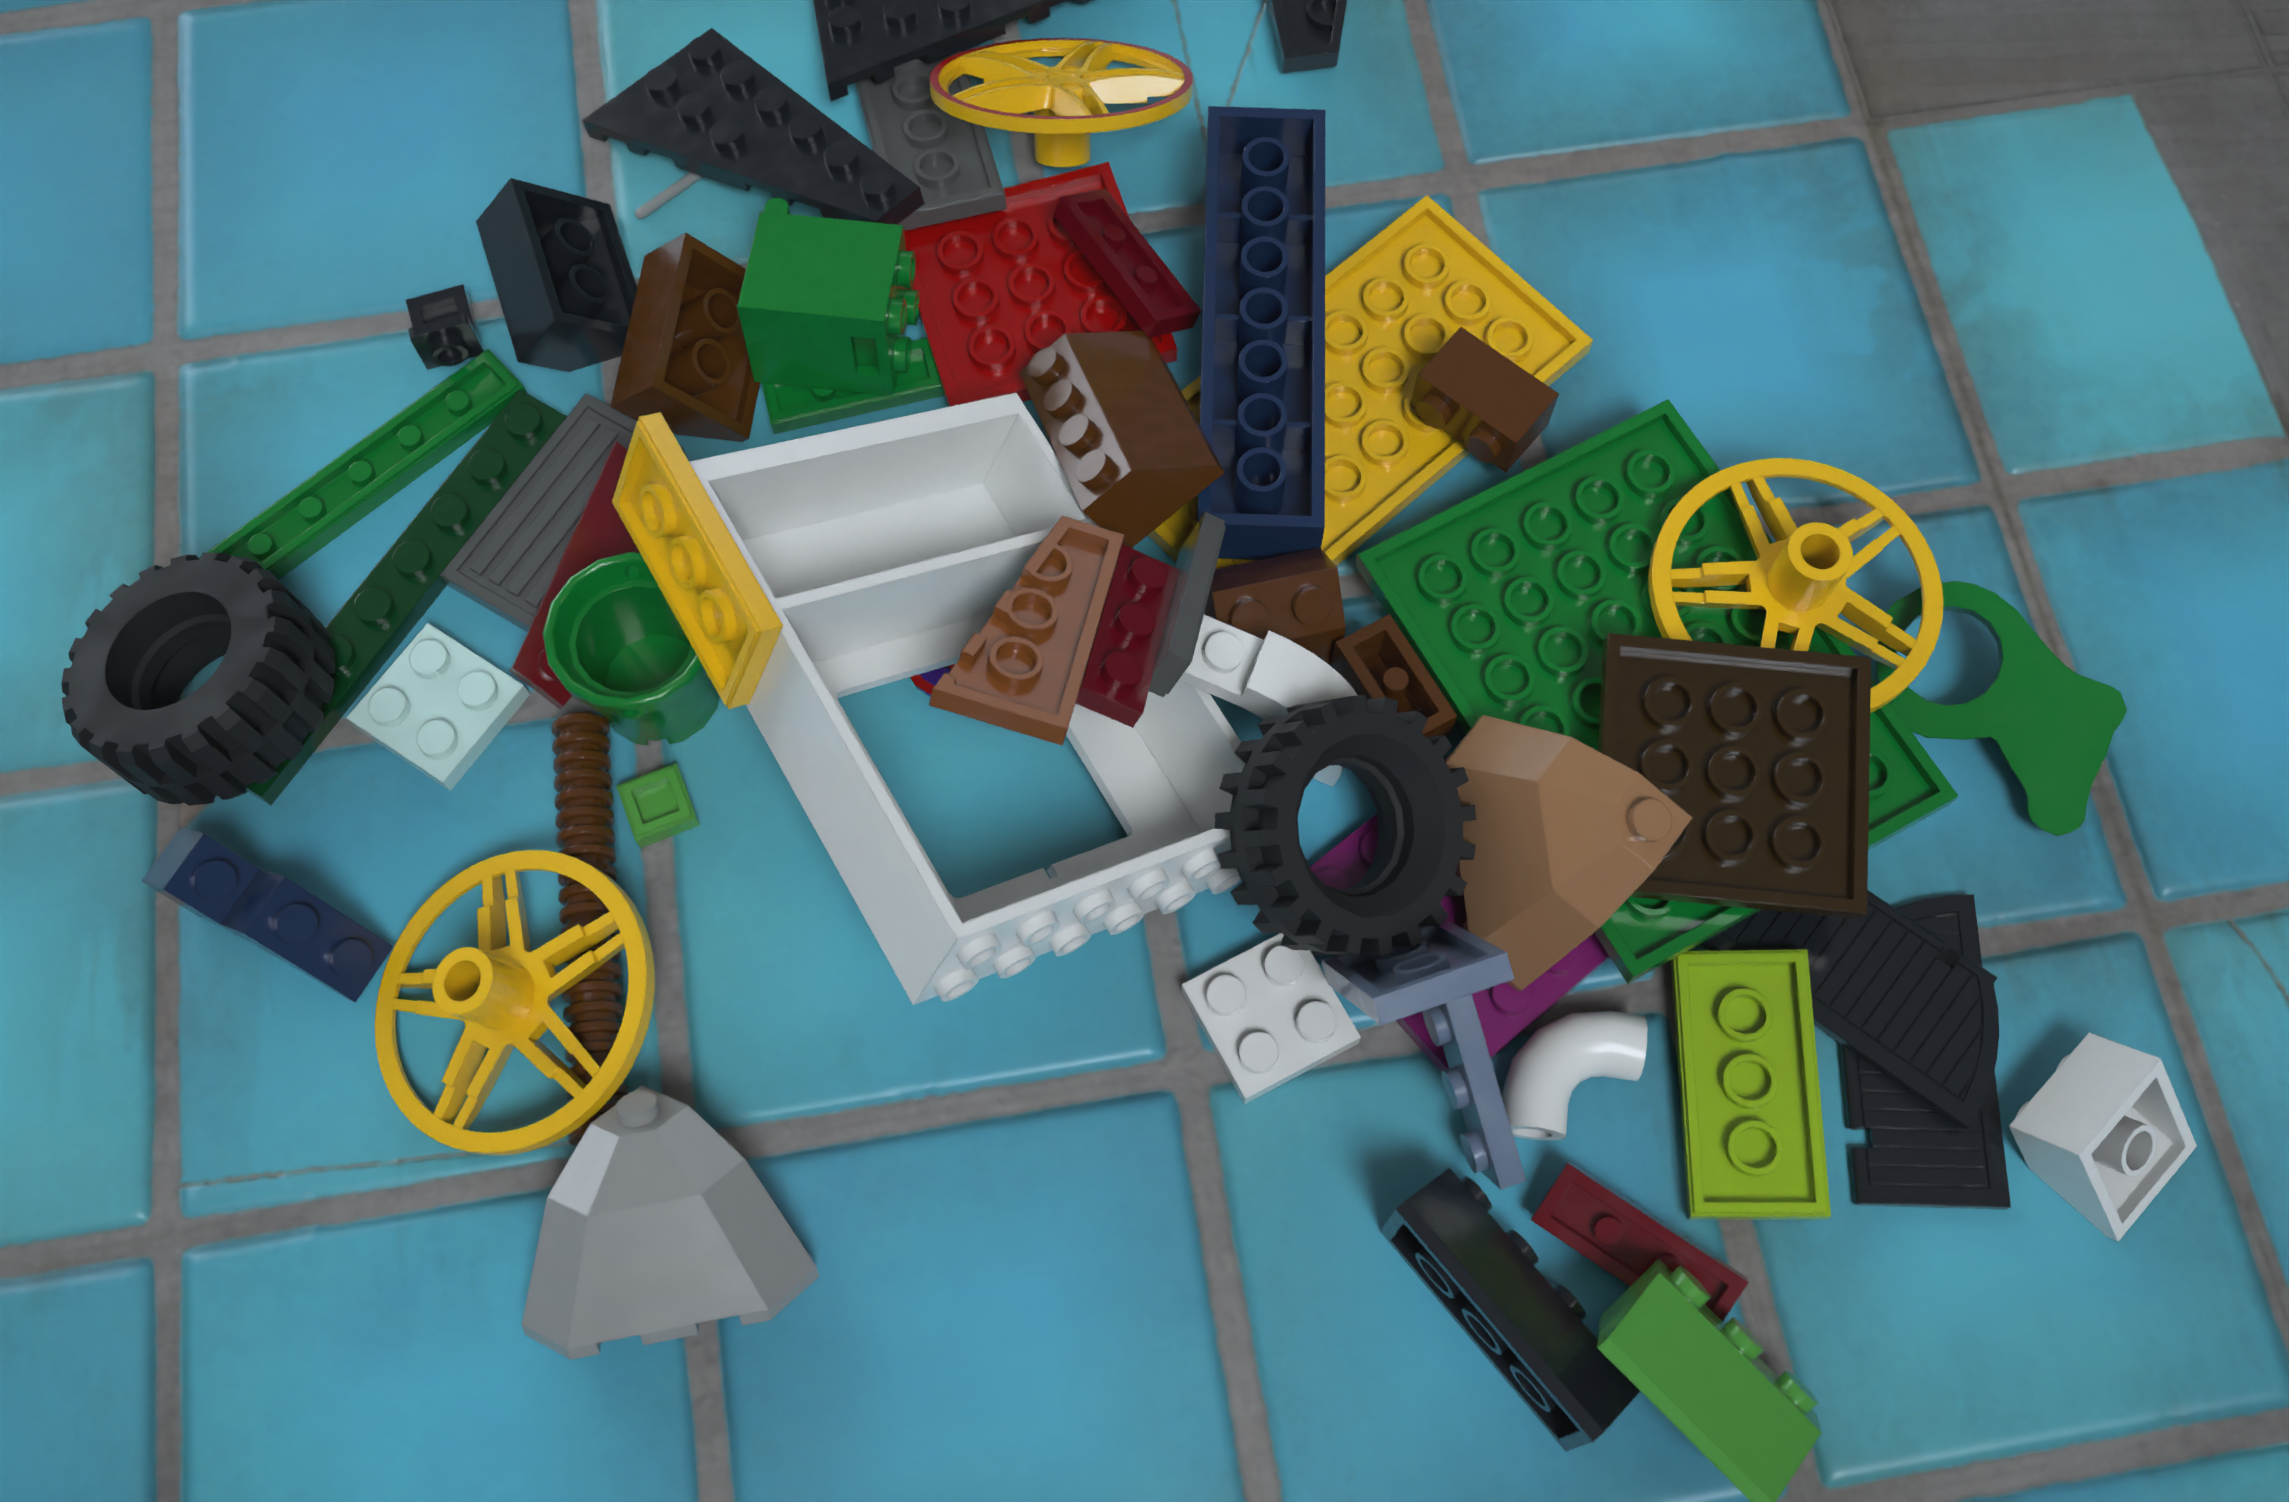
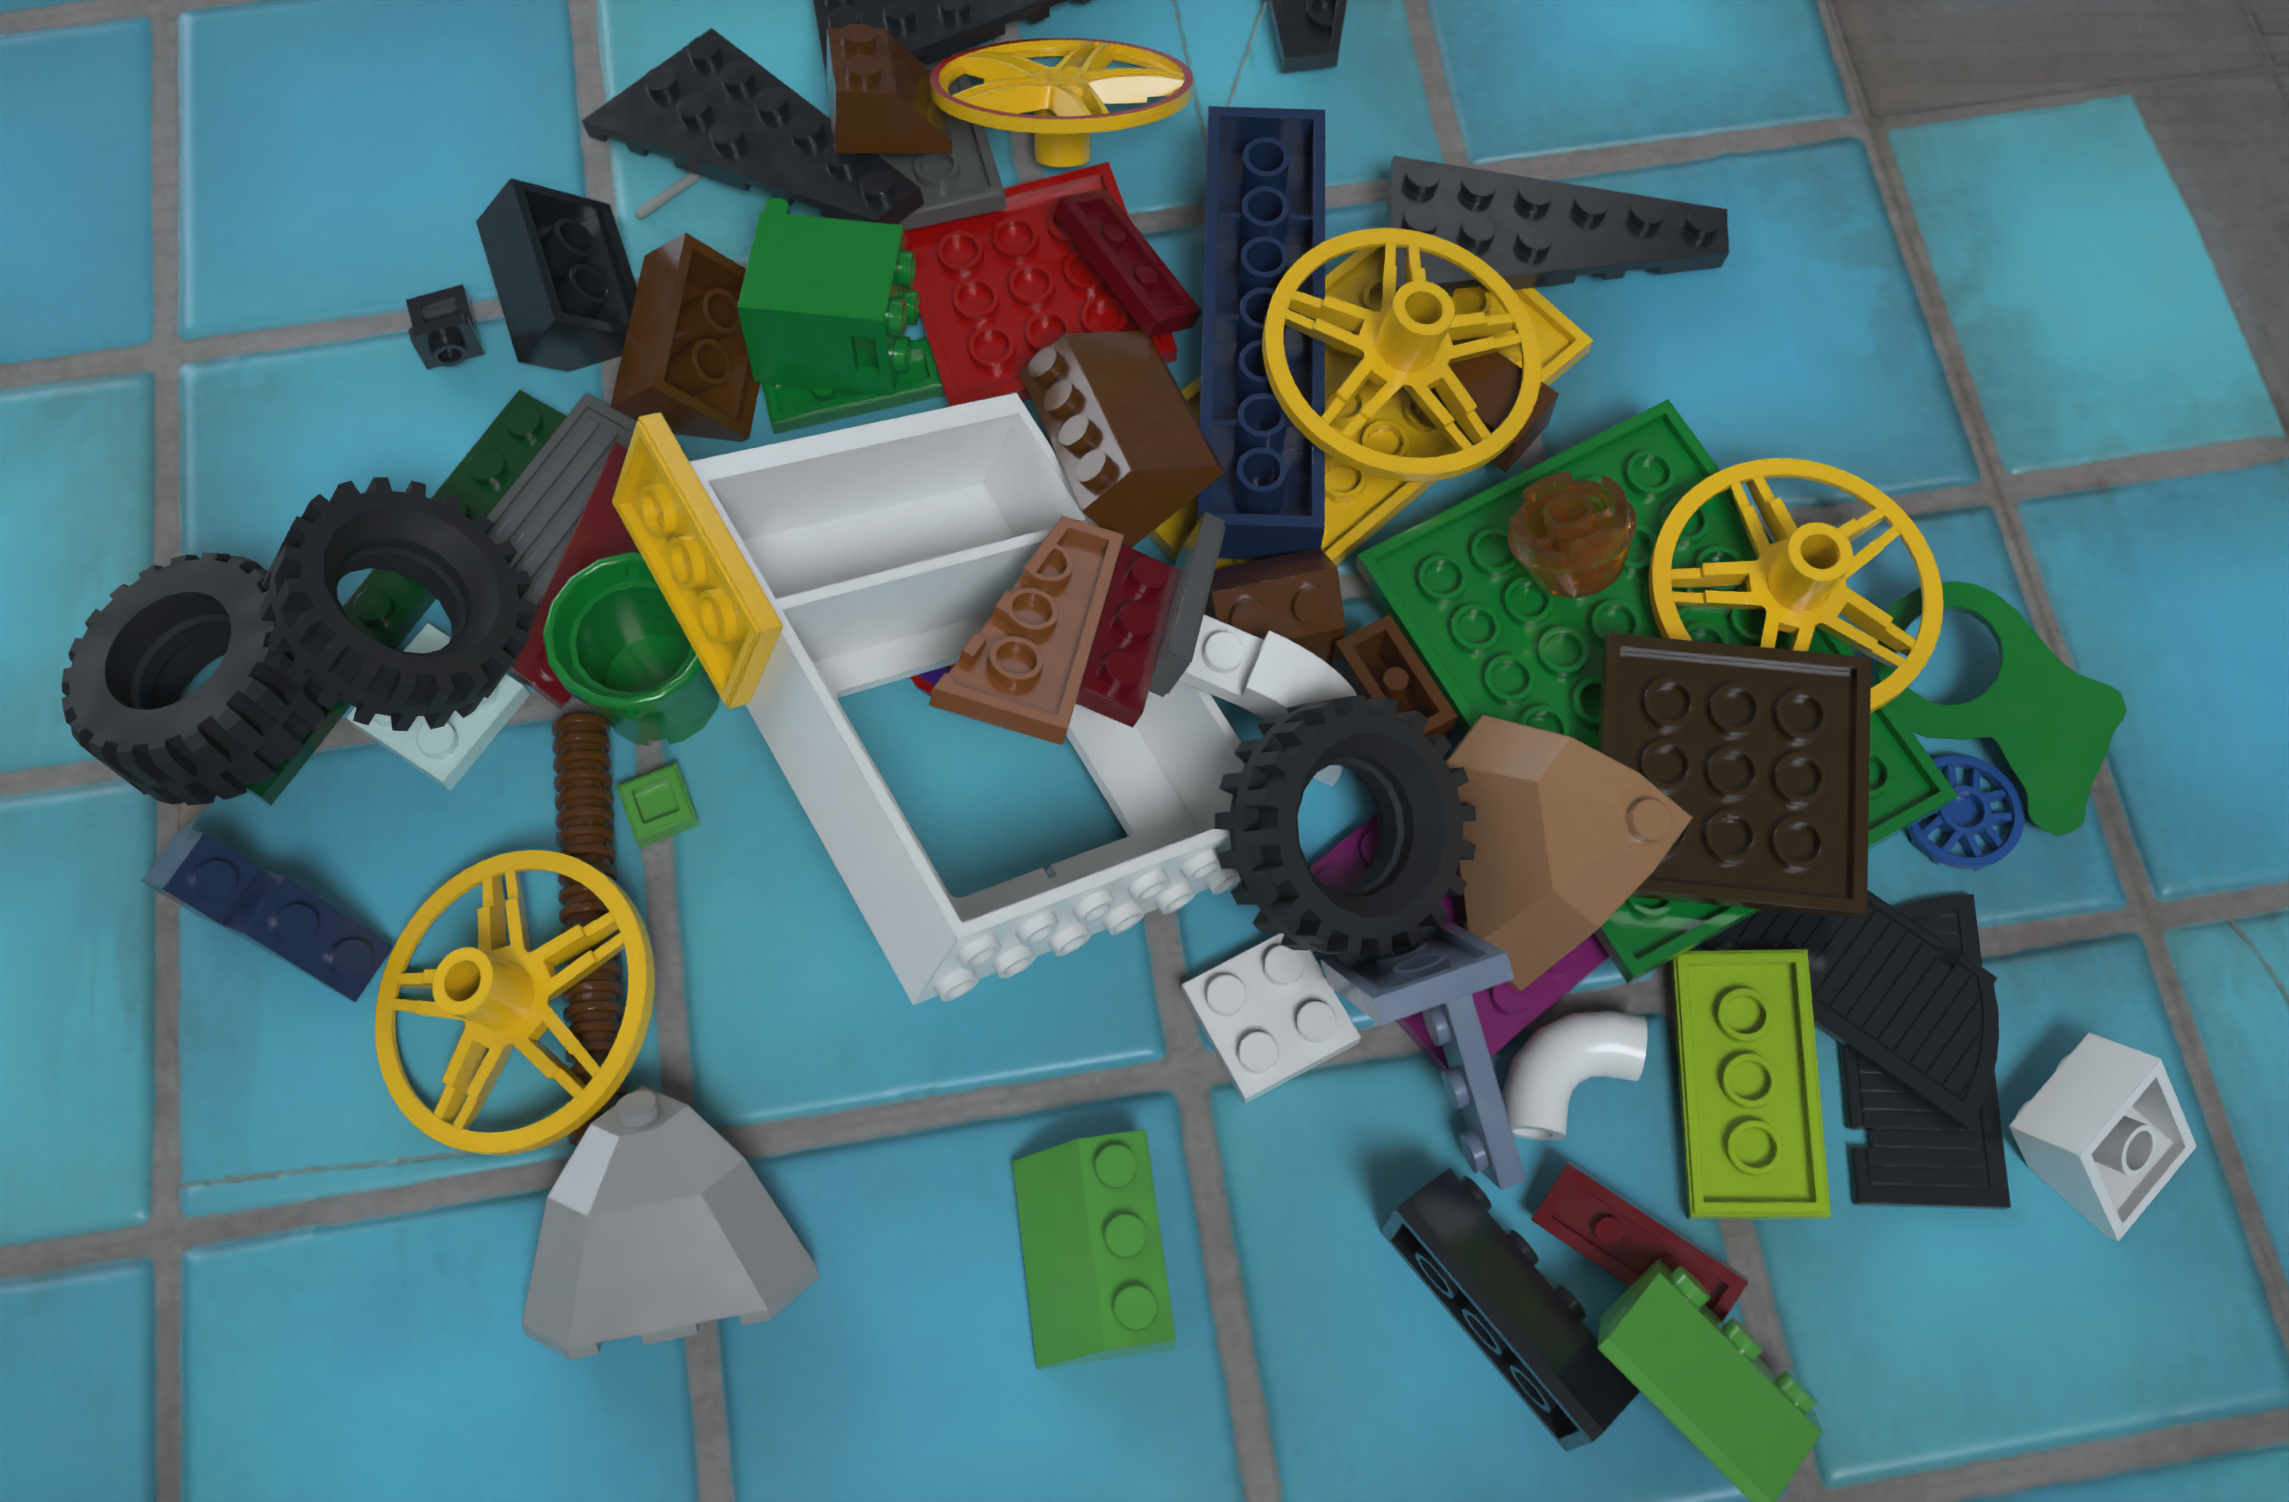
green tile [199,349,527,580] -> none
none -> black tyre [260,477,535,731]
none -> reddish brown slope [826,24,952,154]
none -> bright green slope [1012,1129,1176,1370]
none -> yellow wheel [1262,228,1542,482]
none -> black wing [1382,156,1729,297]
none -> clear orange cone [1508,472,1637,598]
none -> blue wheel [1907,755,2024,871]

